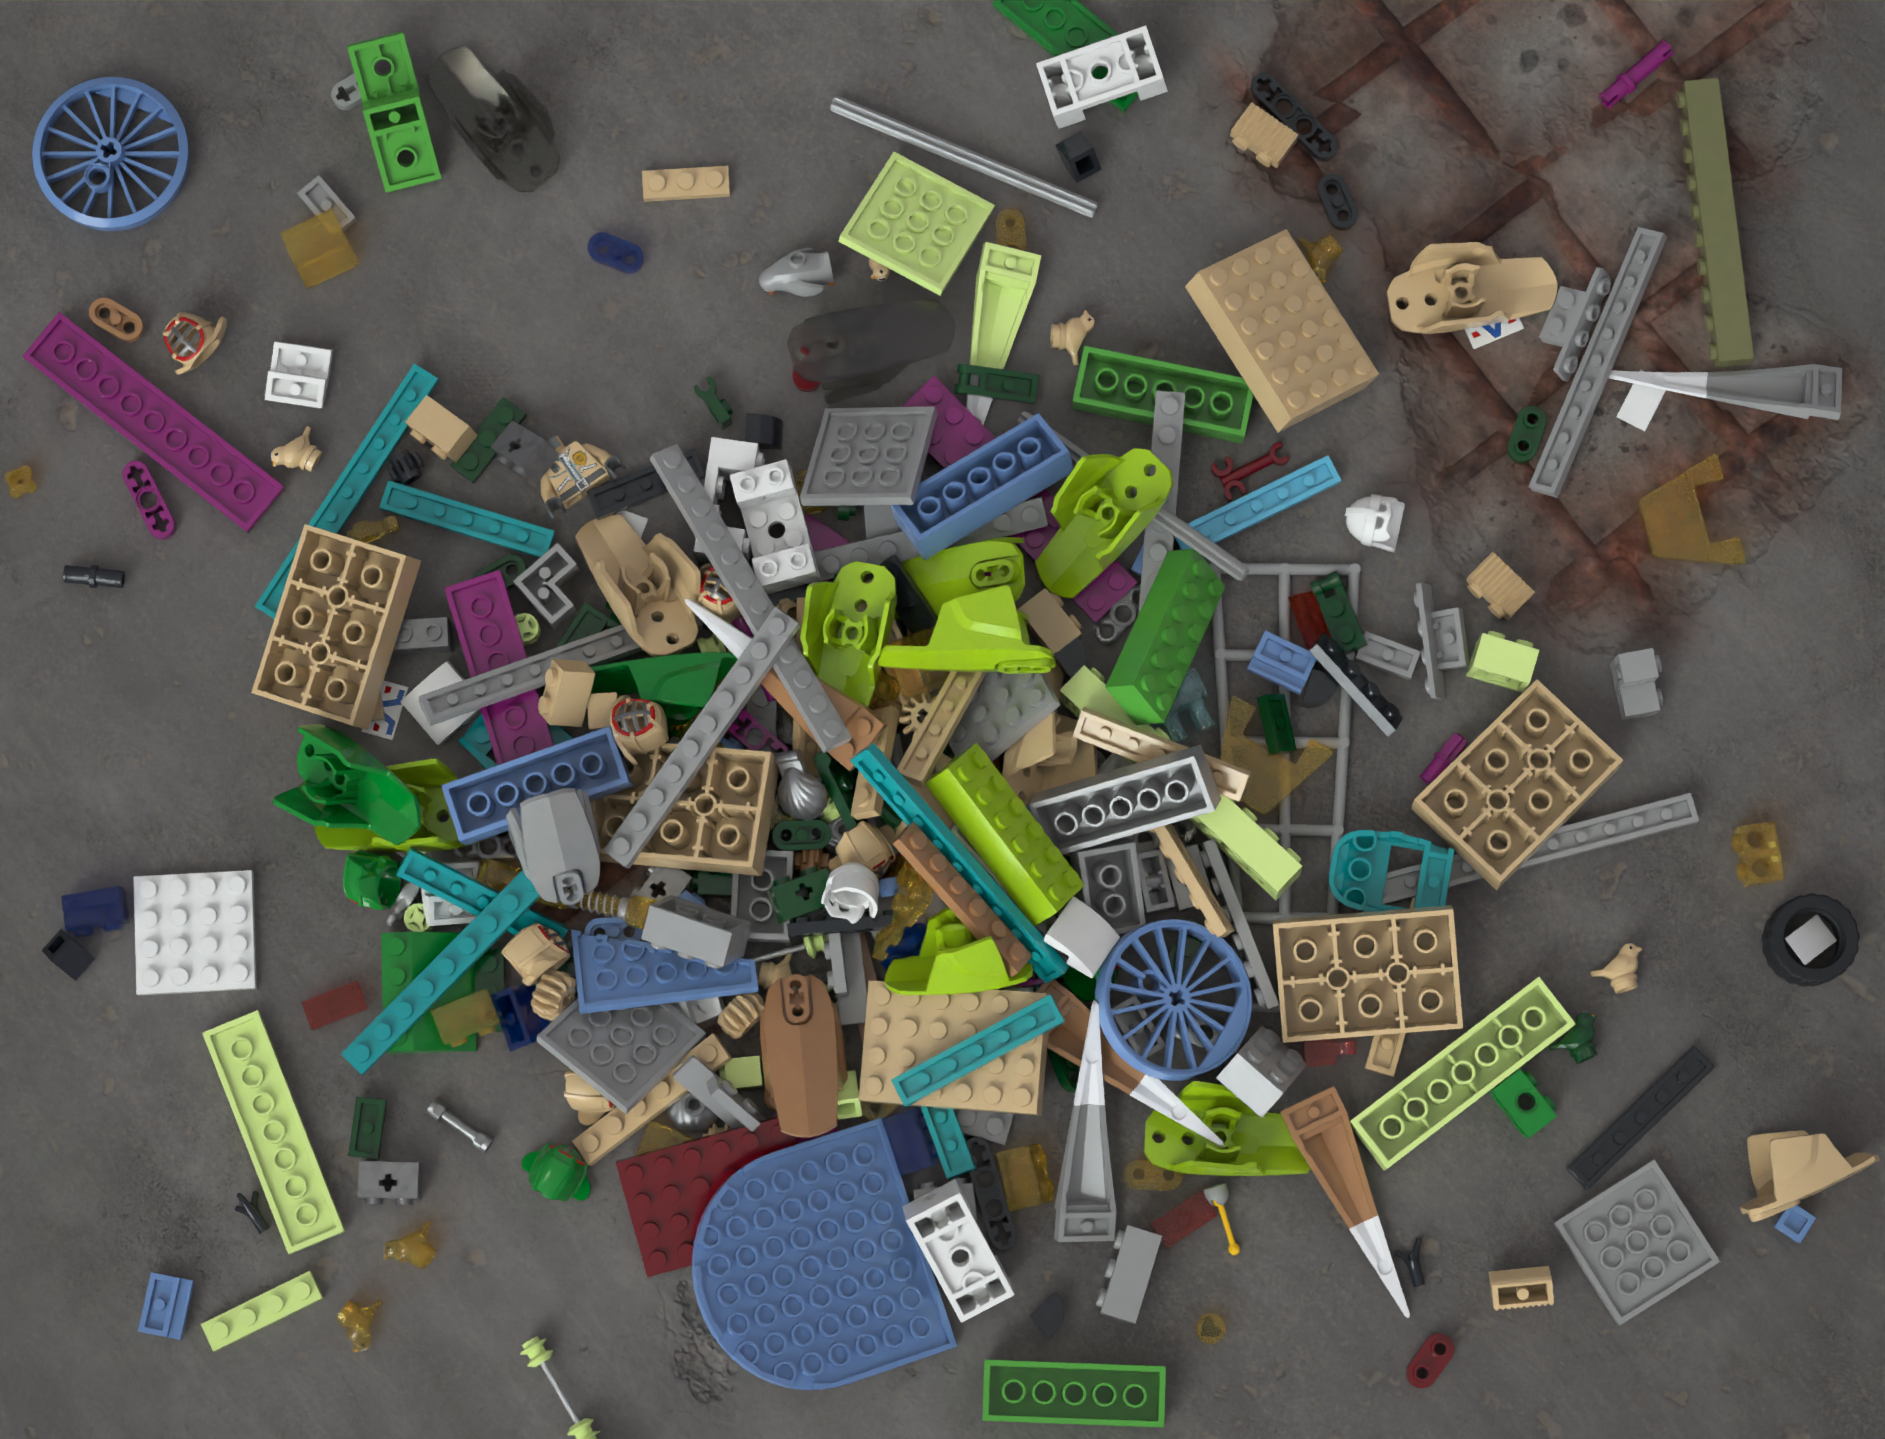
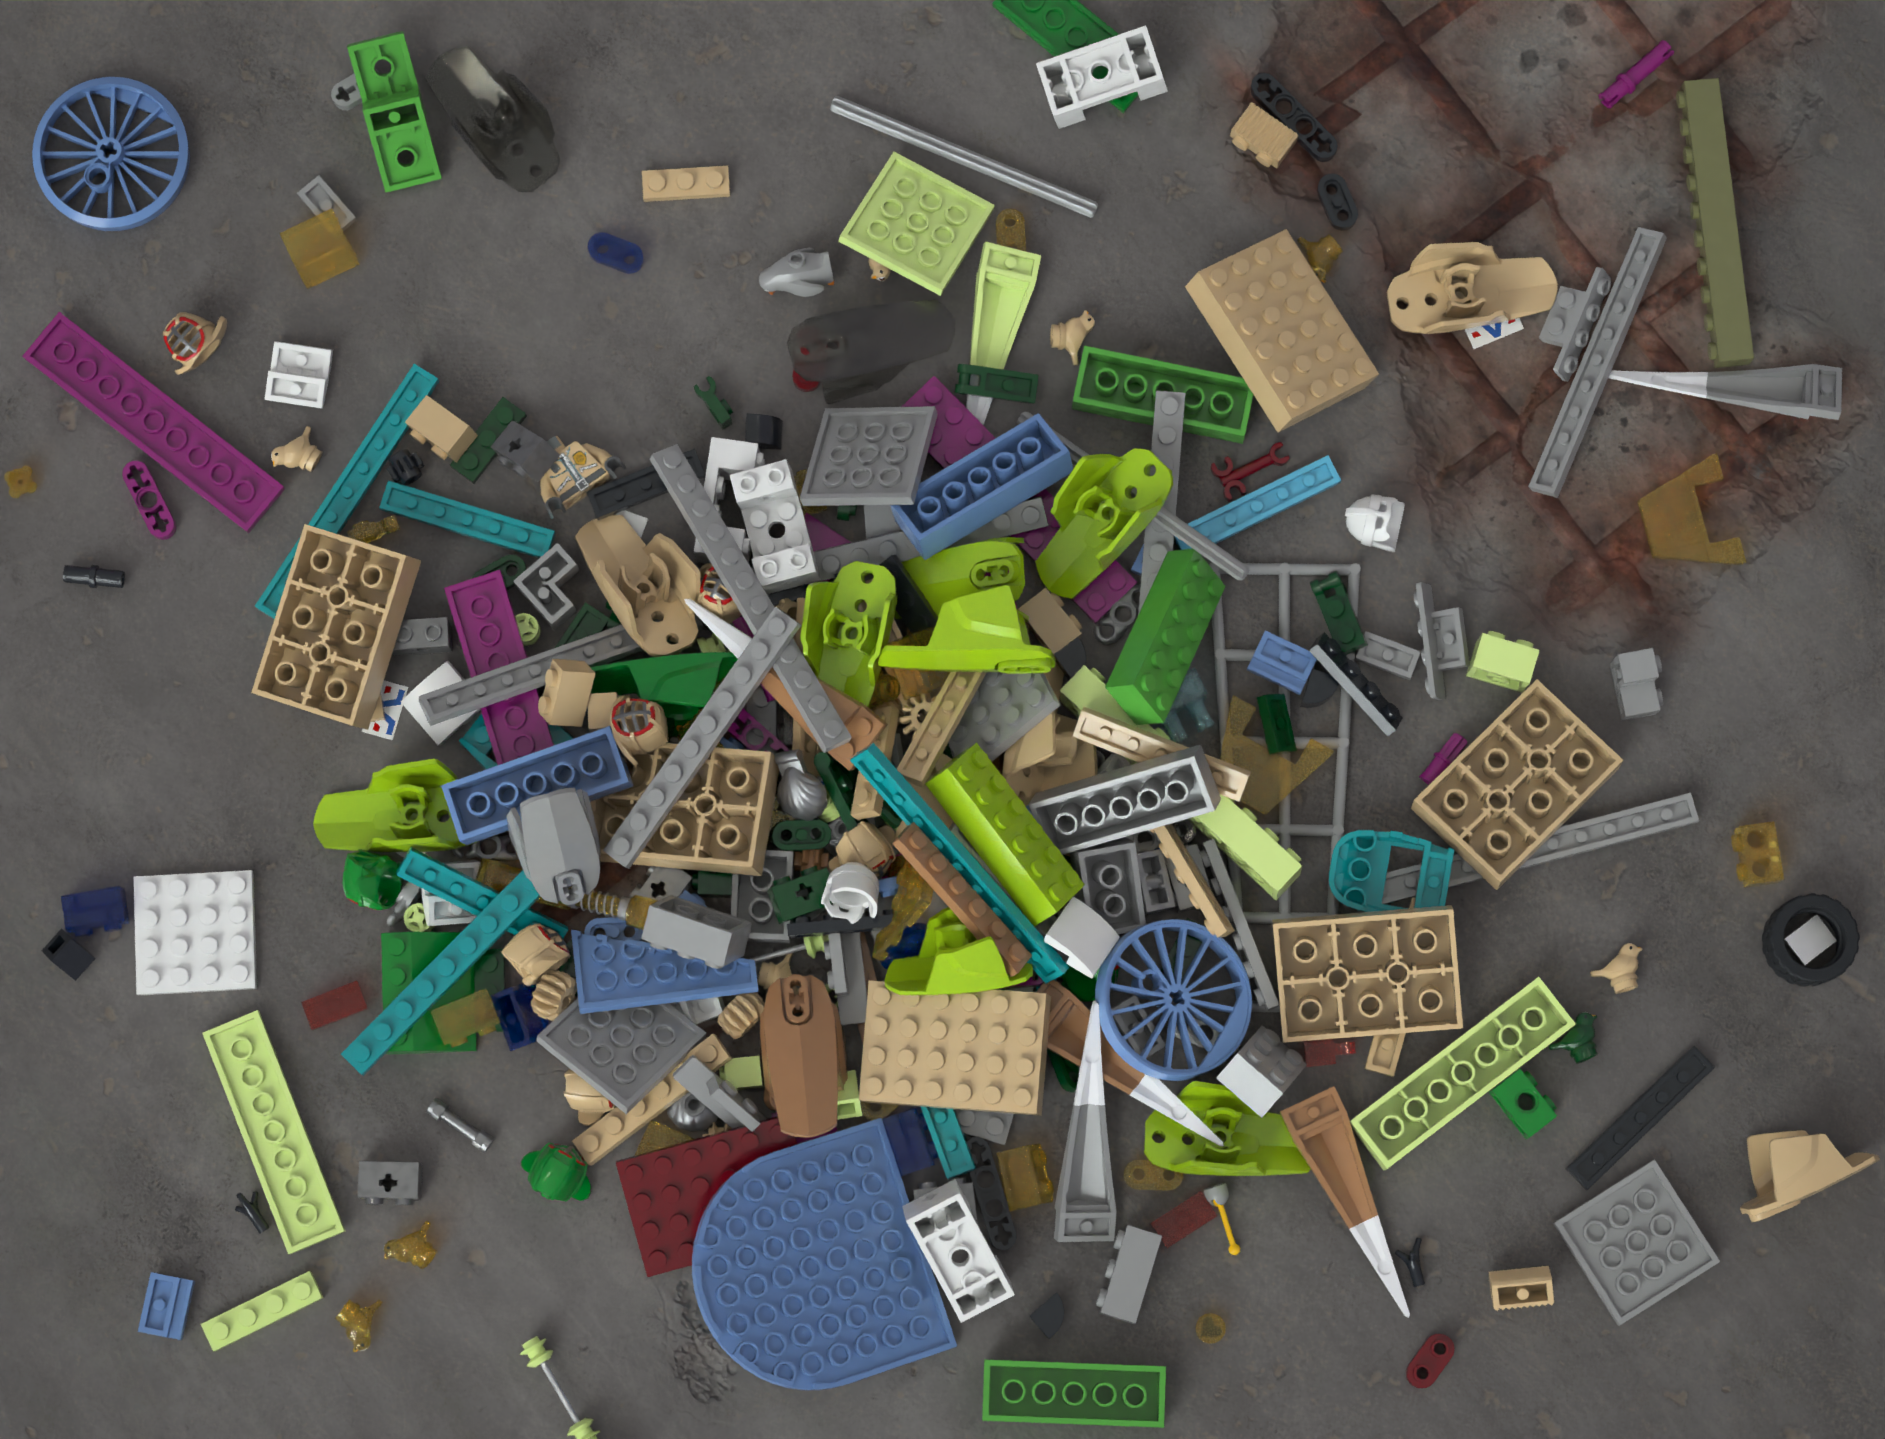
medium nougat plate [89,297,145,343] -> none
green piece [272,724,421,845] -> none
dark green plate [348,1096,387,1160] -> none
teal plate [891,995,1065,1107] -> none
black brick [1055,132,1102,183] -> none
clear red plate [1288,591,1331,651] -> none
tan brick [1466,552,1535,621] -> none
dark green plate [1507,406,1546,463] -> none
white sticker [1616,370,1666,431] -> none
medium blue plate [1773,1205,1816,1243] -> none

